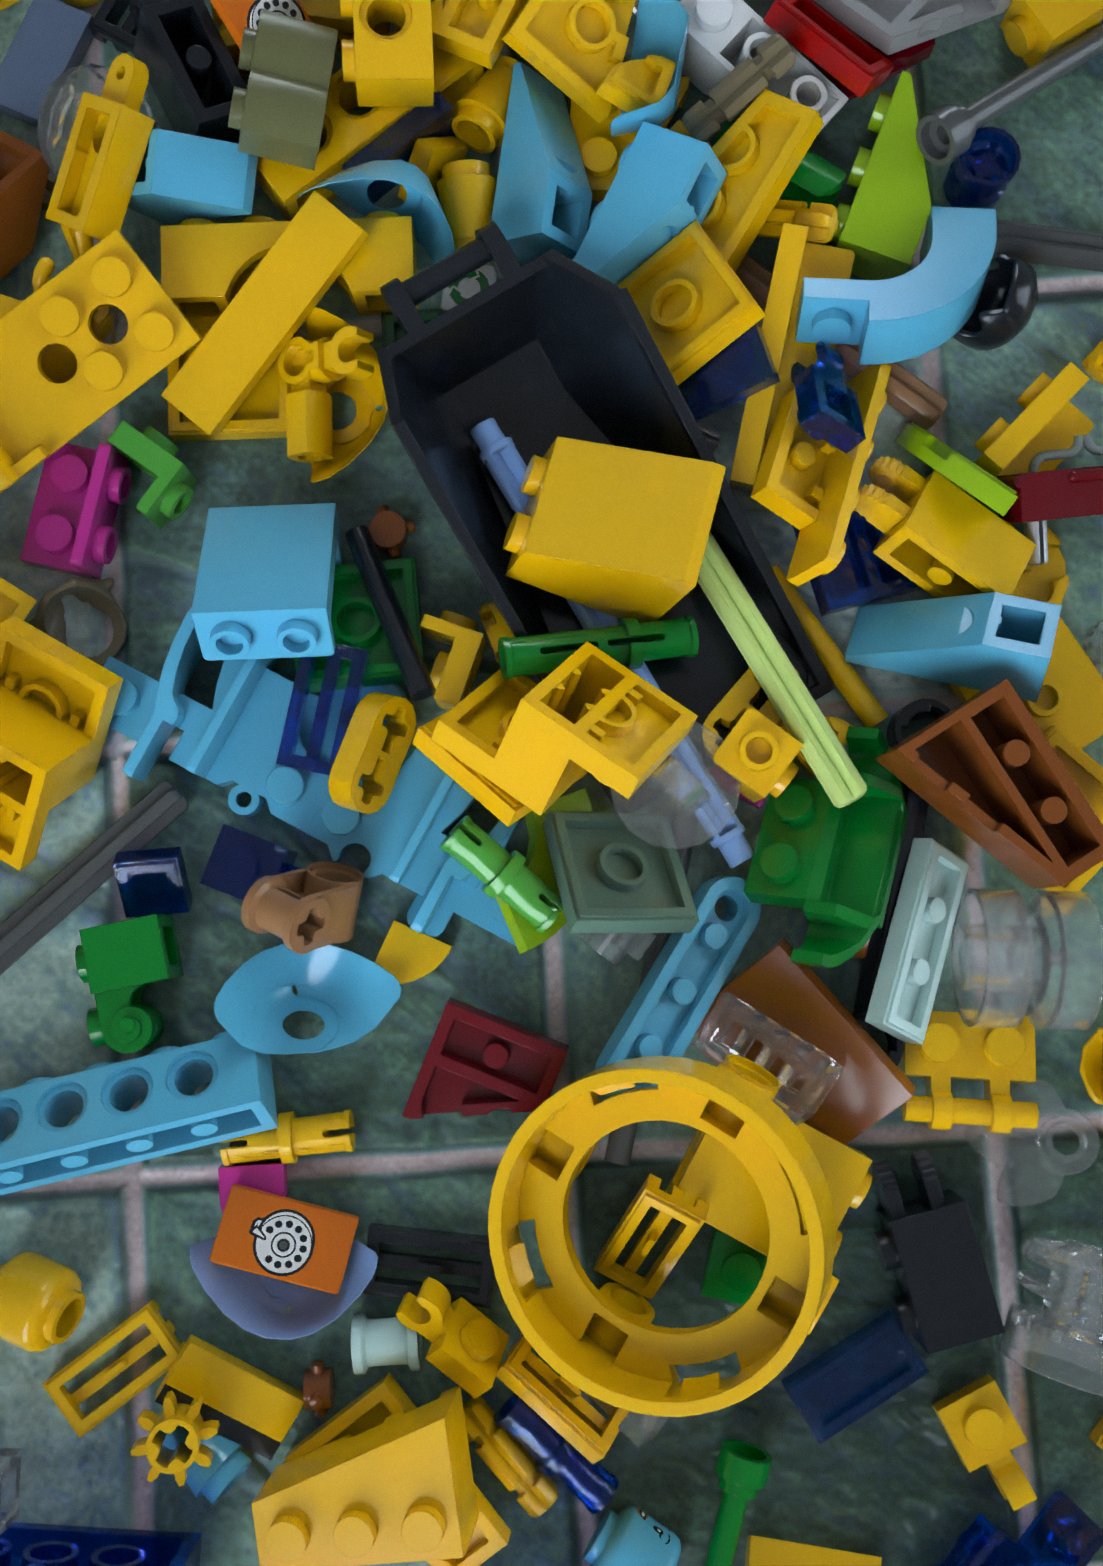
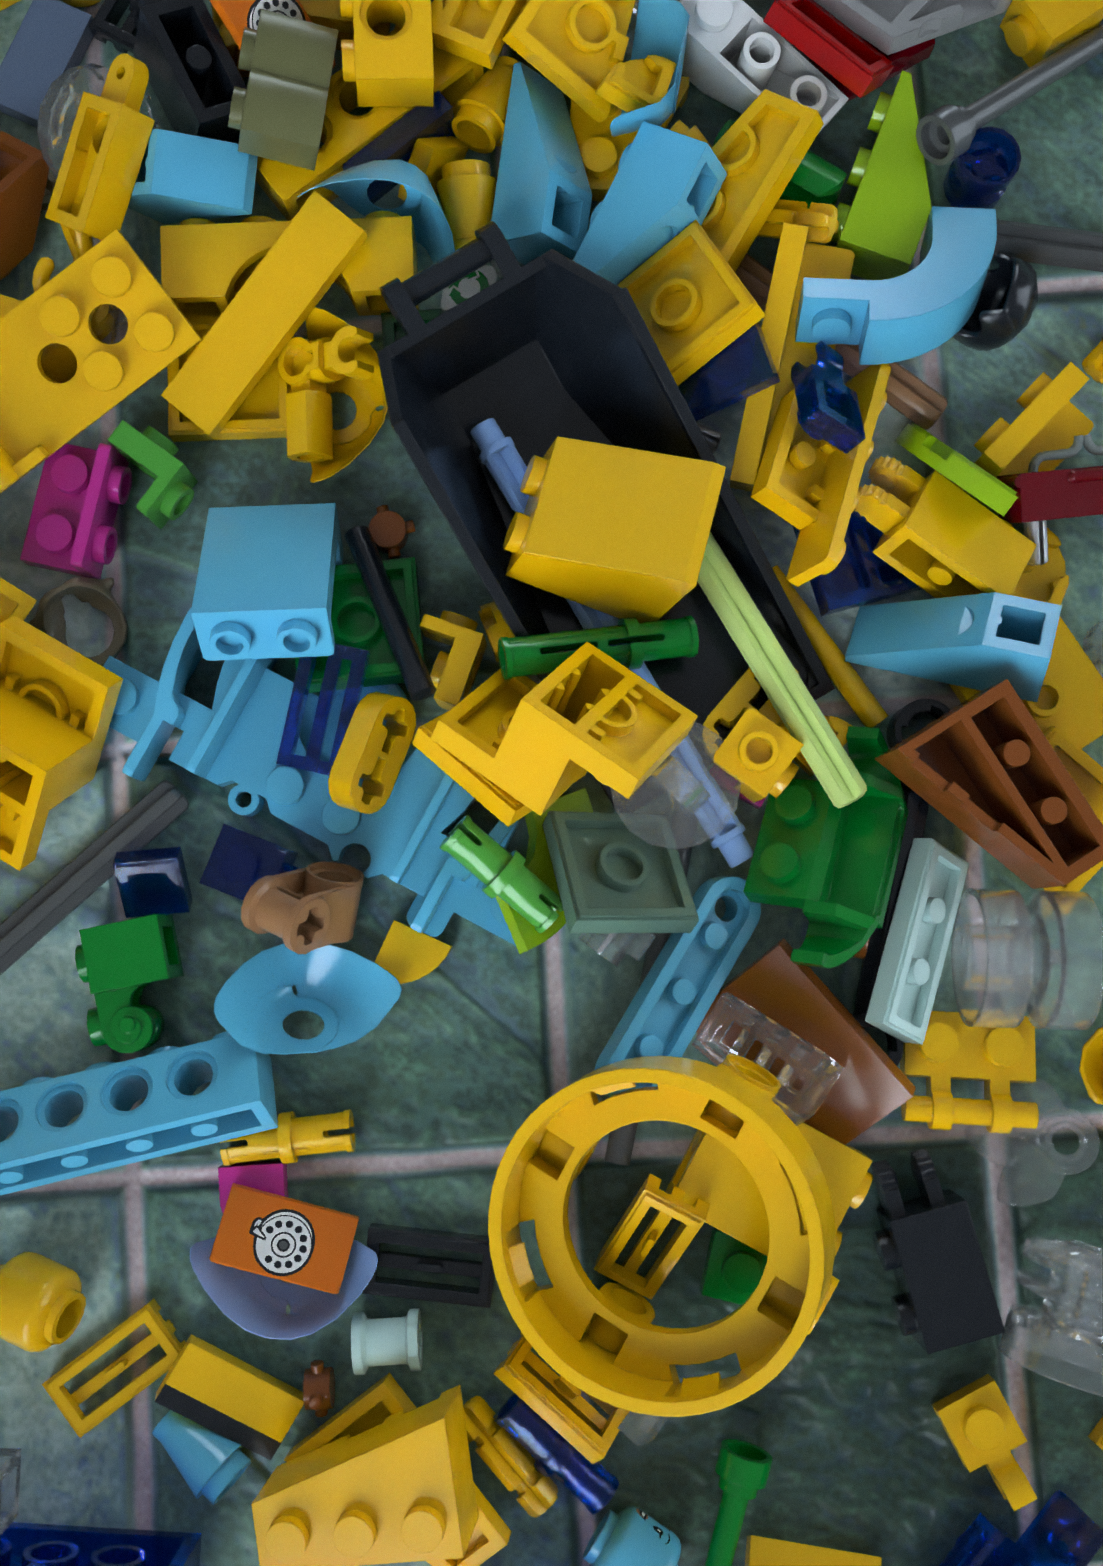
yellow gear [130,1391,220,1487] -> none
yellow plate [396,1277,510,1399] -> none
dark red wing [402,997,569,1120] -> none
dark tan axle [682,33,796,143] -> none
clear blue tile [781,1310,929,1444] -> none

